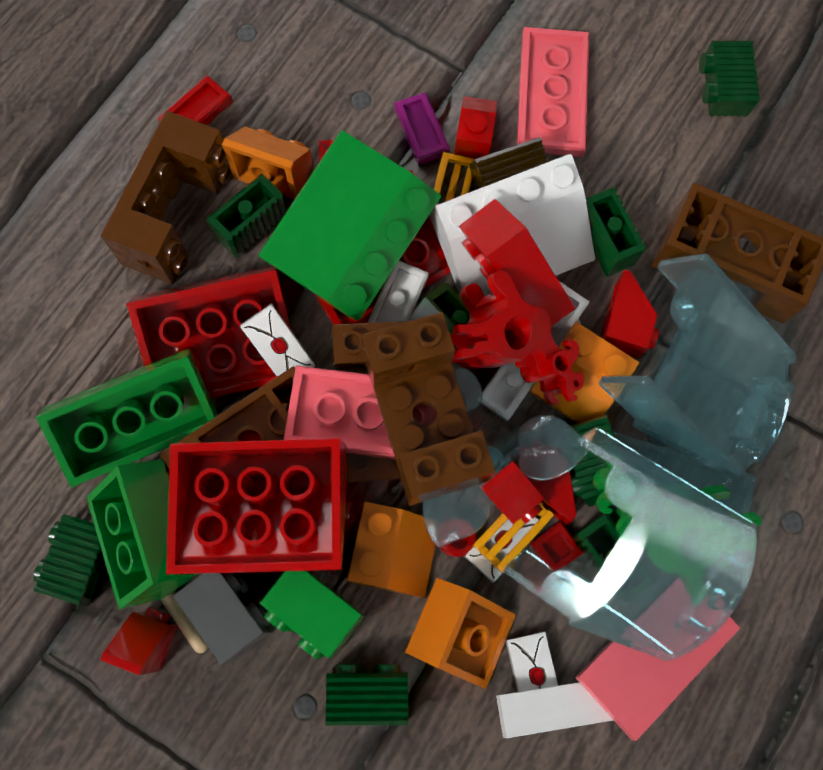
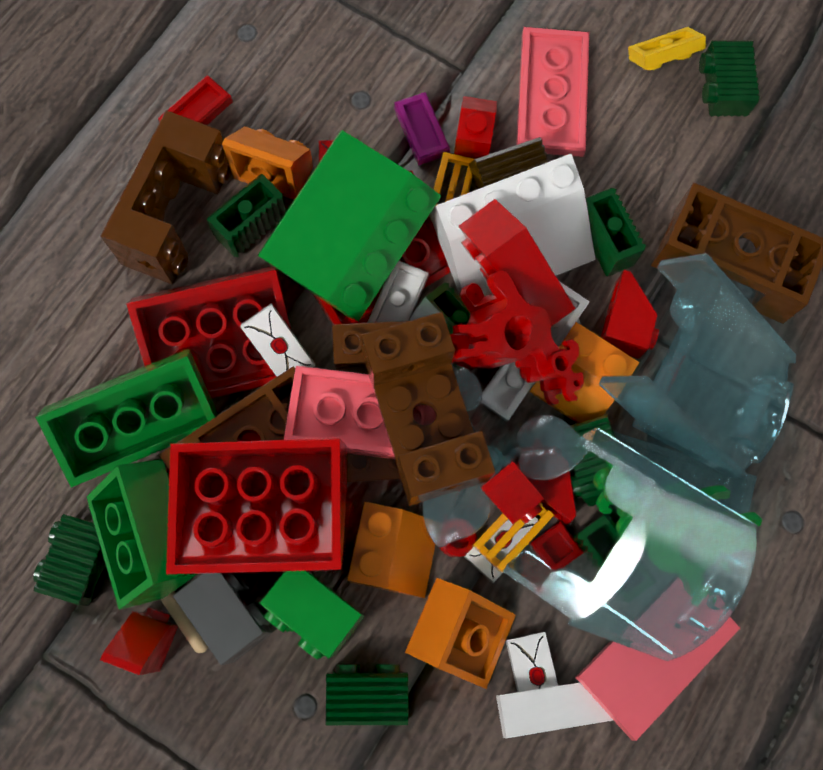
none -> yellow plate [628,27,706,70]

